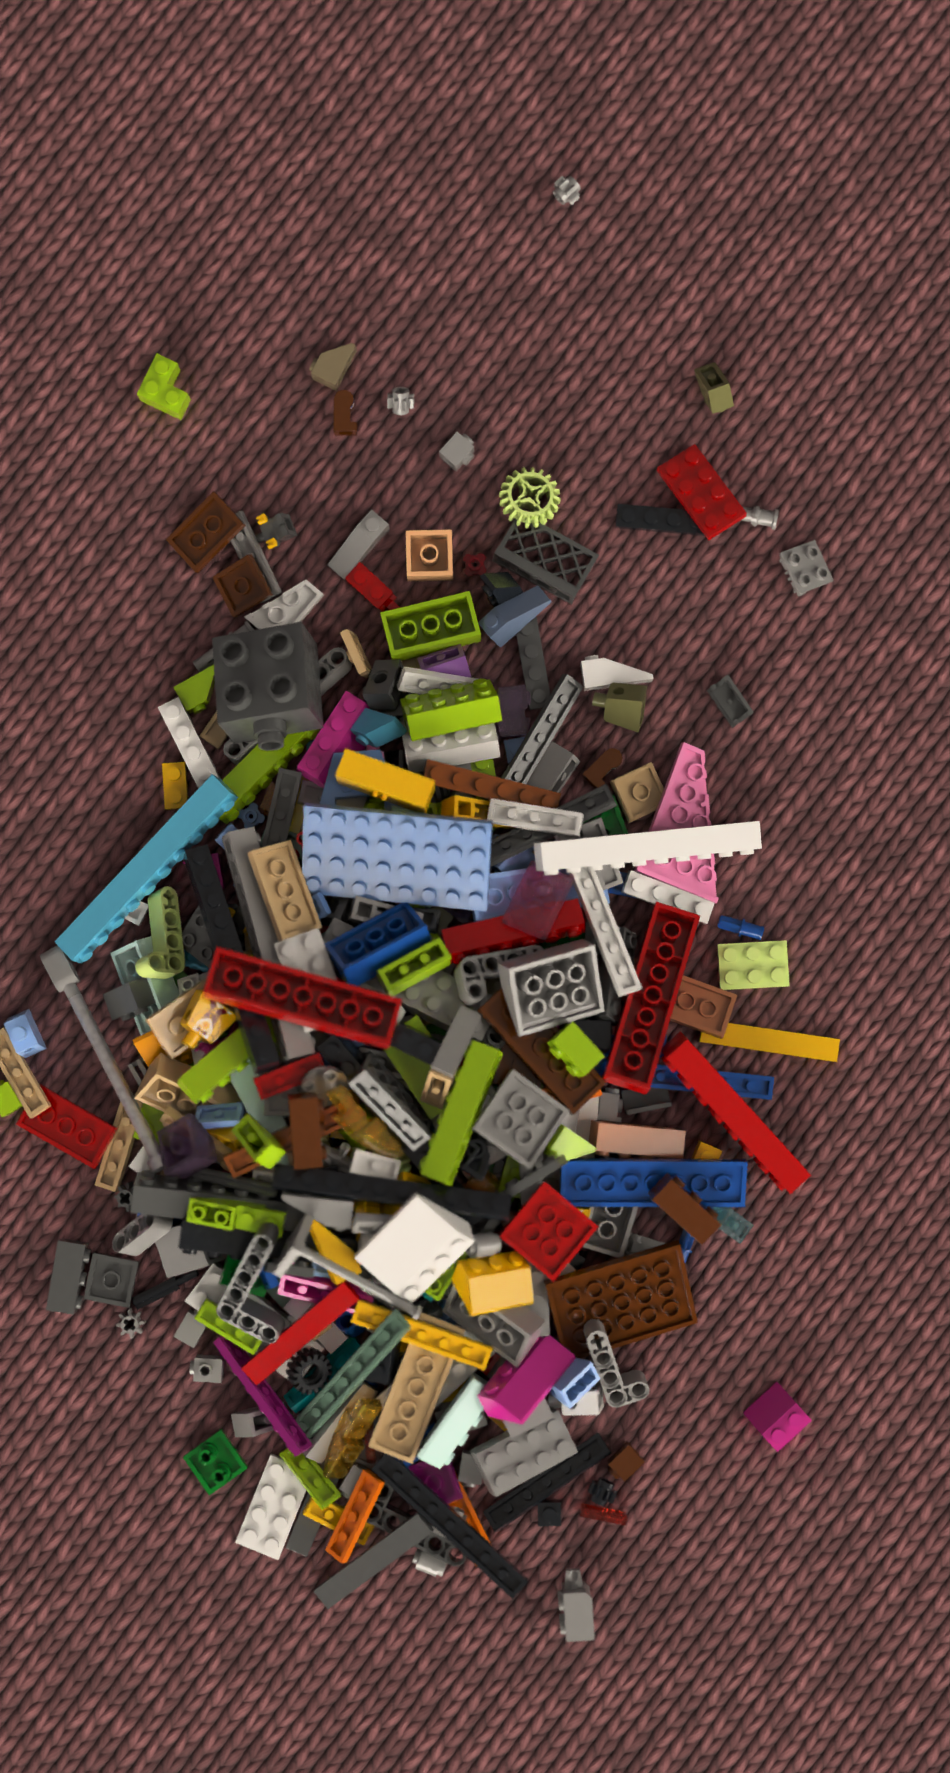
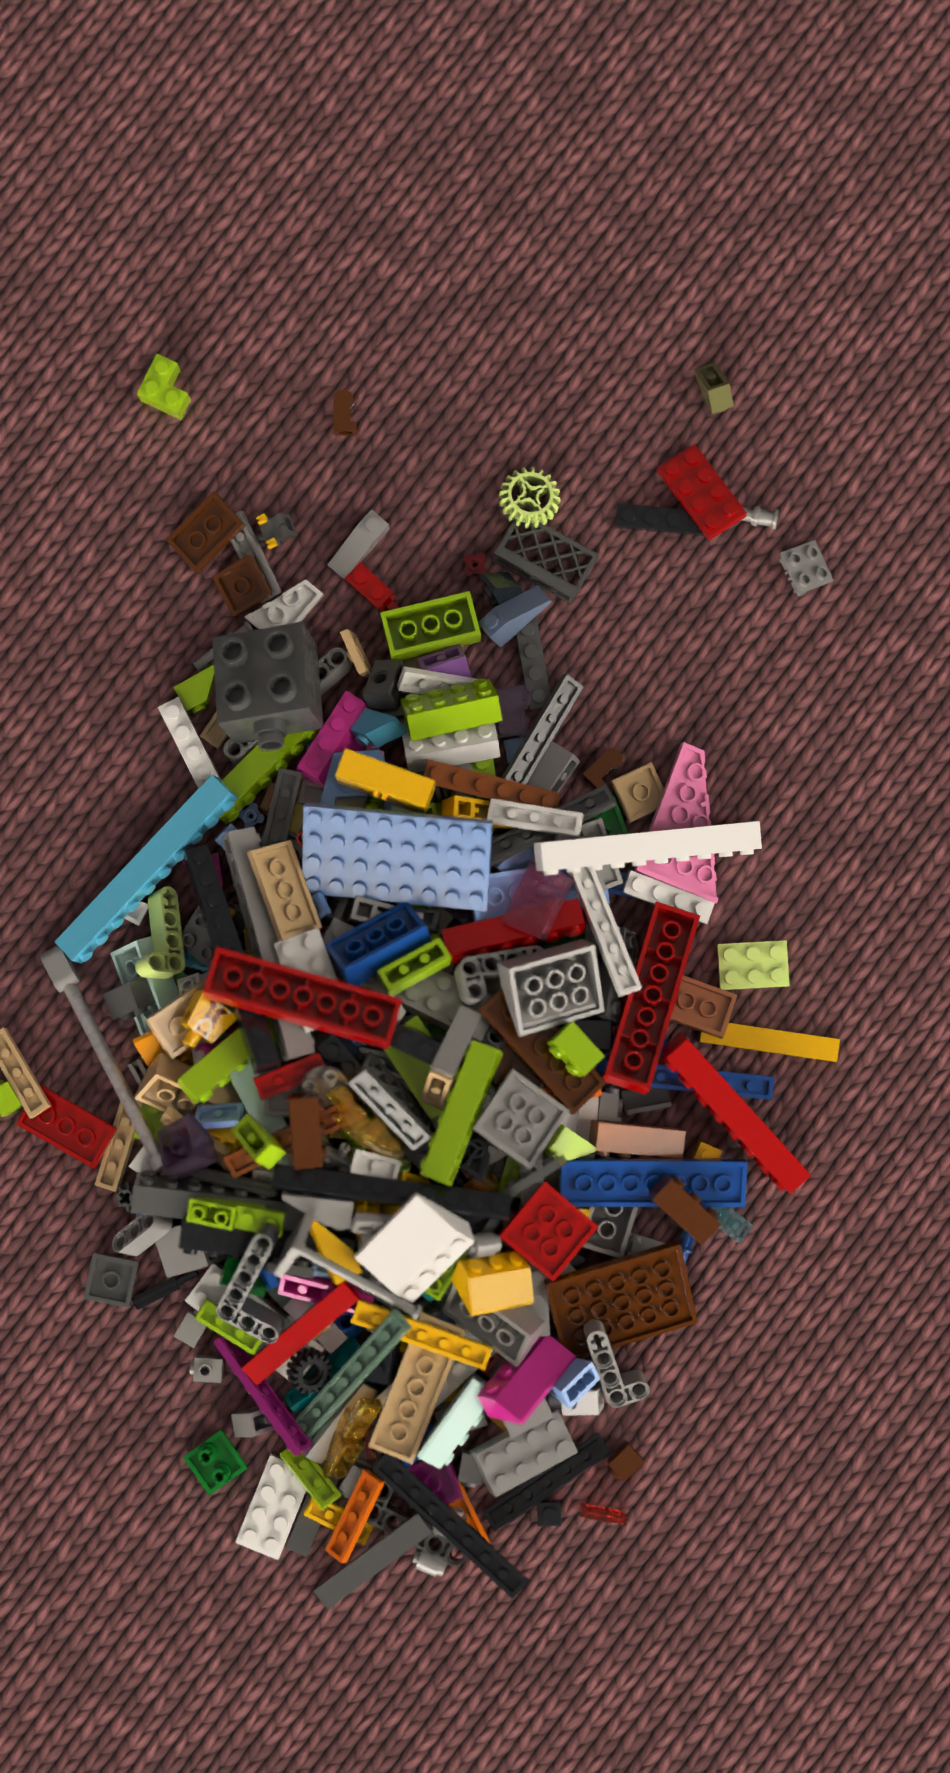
light blue torso [4,1009,47,1058] -> none
dark grey brick [46,1238,91,1315] -> none
light grey gear [116,1308,146,1339] -> none
yellow plate [162,762,188,810] -> none
dark tan slope [310,343,357,391] -> none
black slope [386,750,404,769] -> none
light grey gear [387,387,414,415] -> none
light nougat brick [406,530,453,581] -> none
light grey brick [439,432,475,472] -> none
light grey gear [553,176,581,205] -> none
light grey hinge [557,1568,595,1642] -> none
white slope [580,655,653,691] -> none
black gear [588,1477,617,1507] -> none
olive torso [592,683,647,732] -> none
dark grey hinge [707,675,754,728] -> none
blue axle [717,915,764,941] -> none
dark pink slope [743,1381,812,1452] -> none

